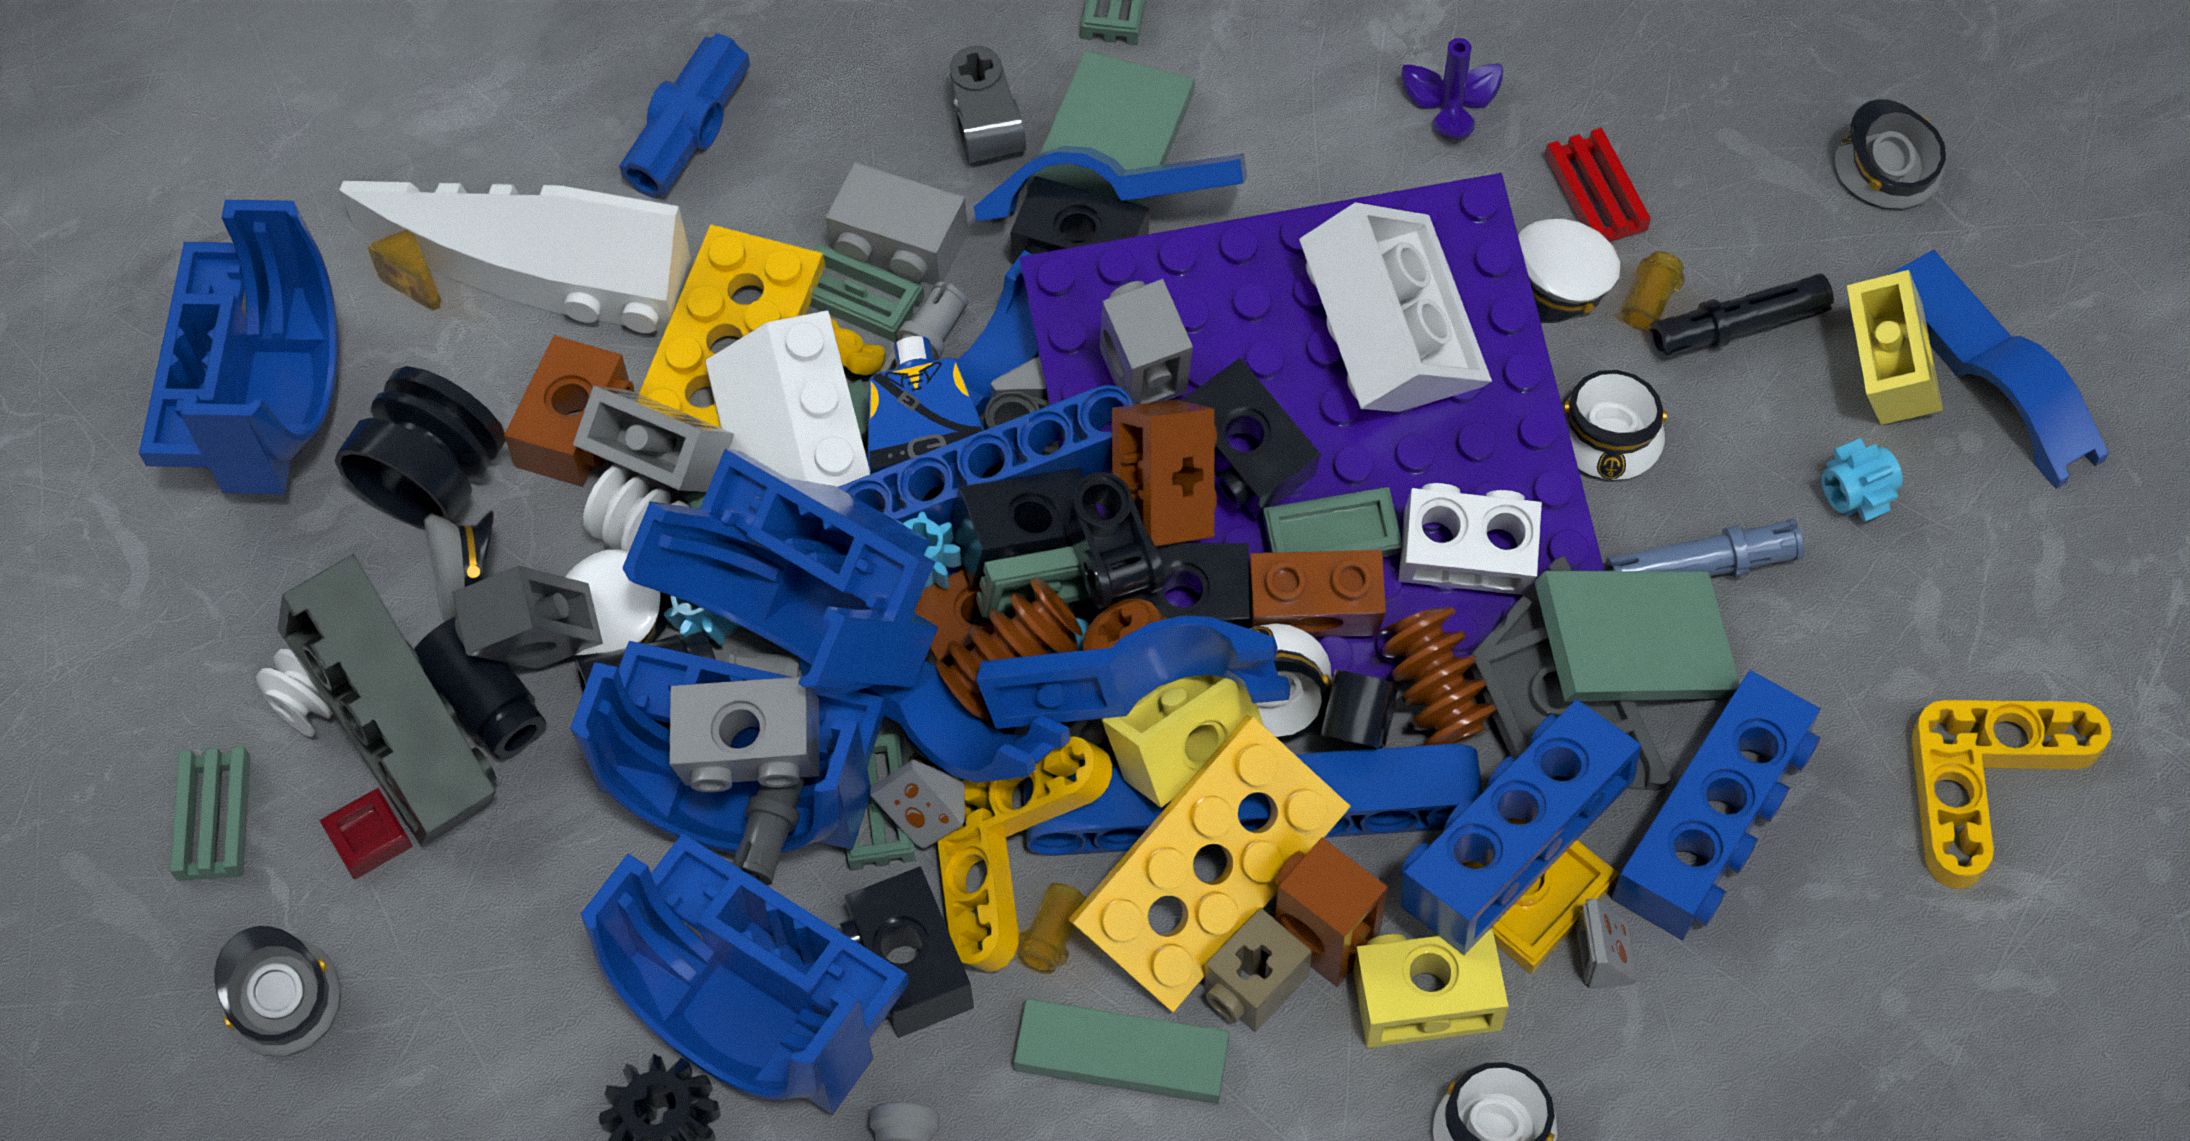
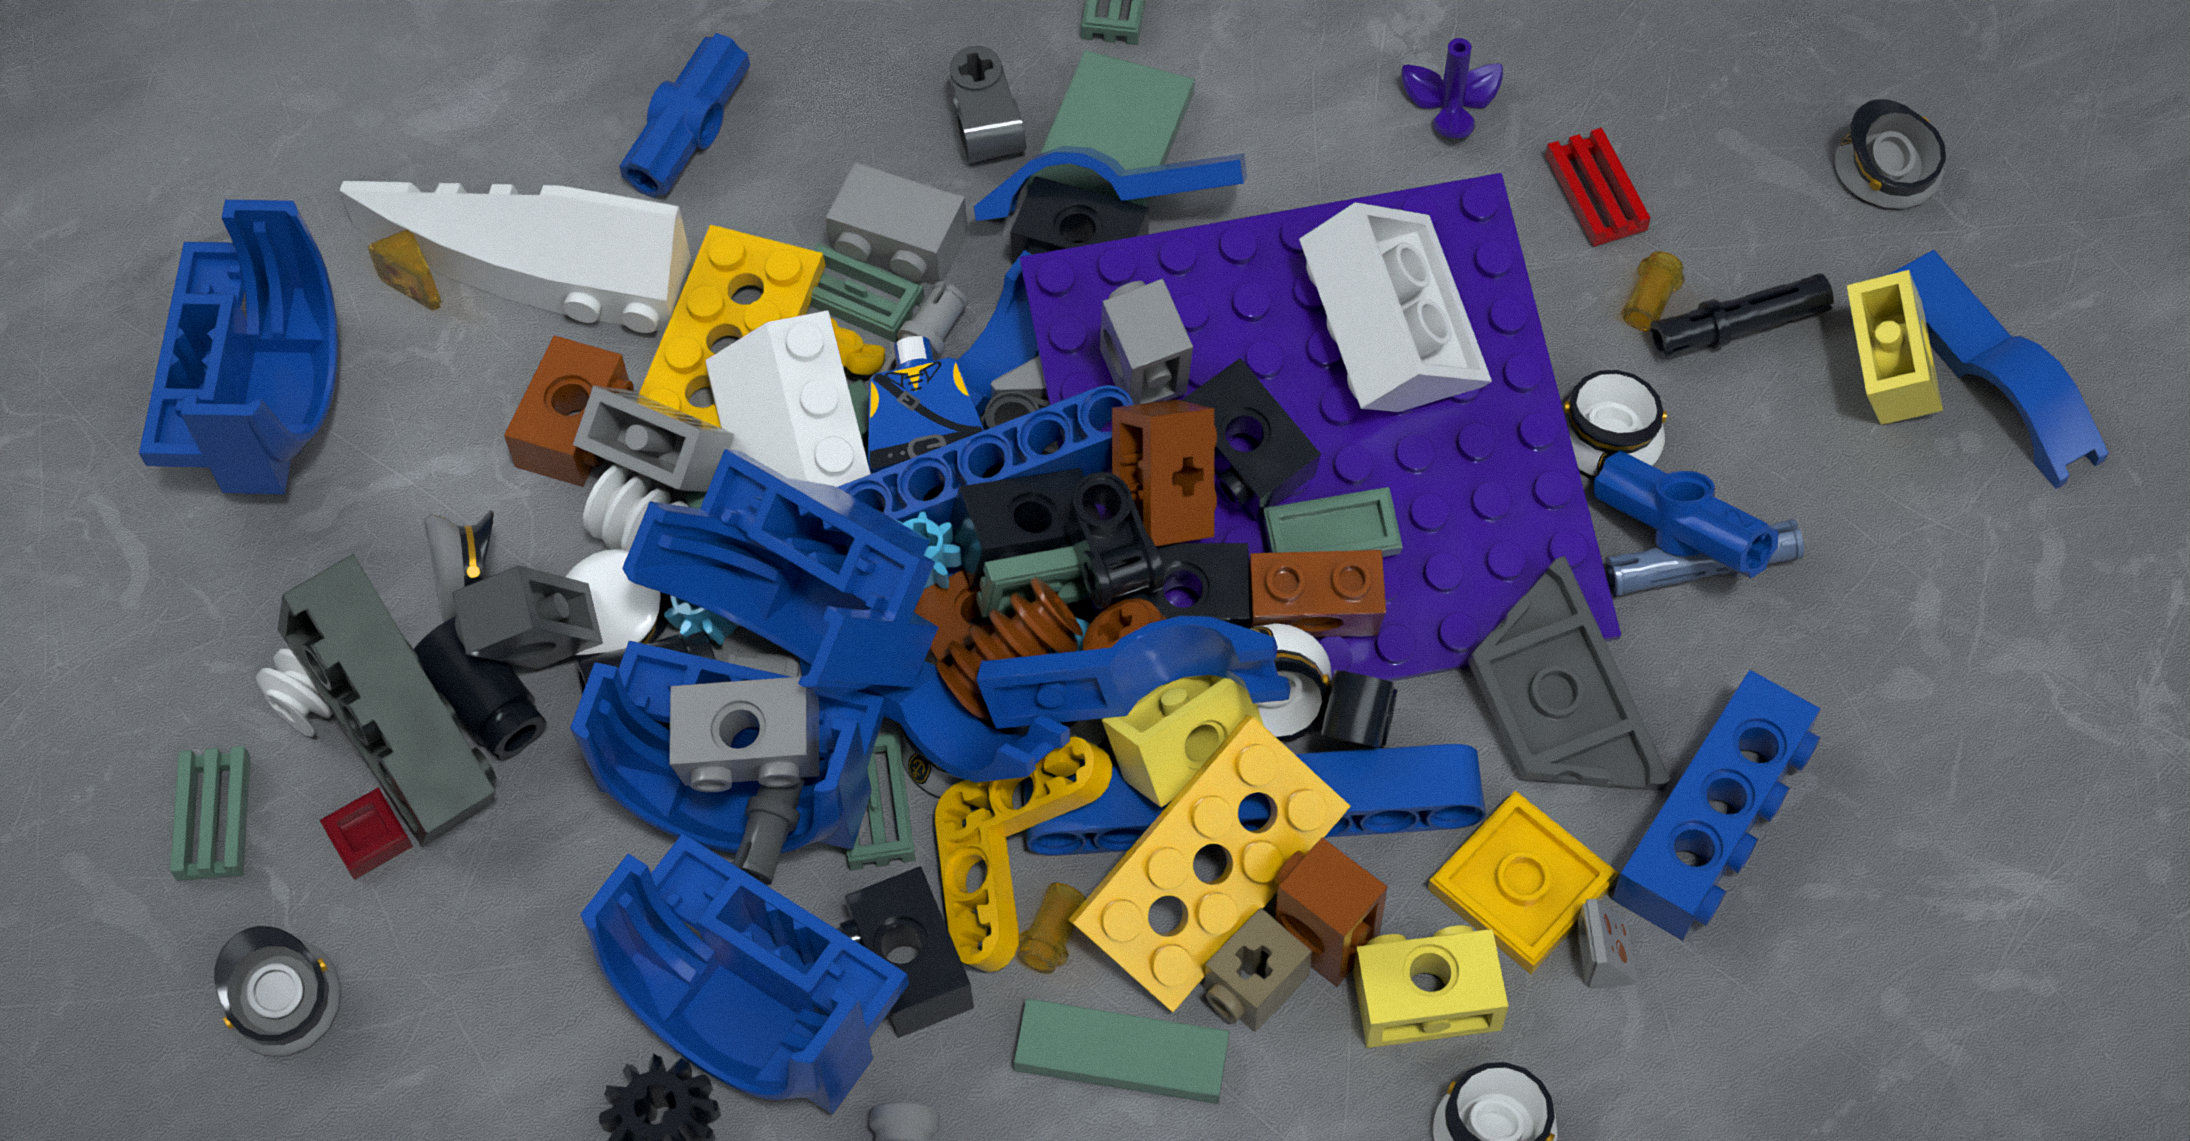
black wheel [335,366,506,530] -> none
light grey slope [870,759,965,848] -> none
dark orange piece [1378,606,1497,746] -> none
white brick [1399,483,1542,595] -> none
blue brick [1400,699,1642,955] -> none
white piece [1518,219,1621,322] -> none
sand green tile [1534,571,1740,701] -> none
medium azure gear [1821,438,1903,522] -> none
yellow beam [1911,700,2111,889] -> none
none -> blue piece [1594,451,1778,578]

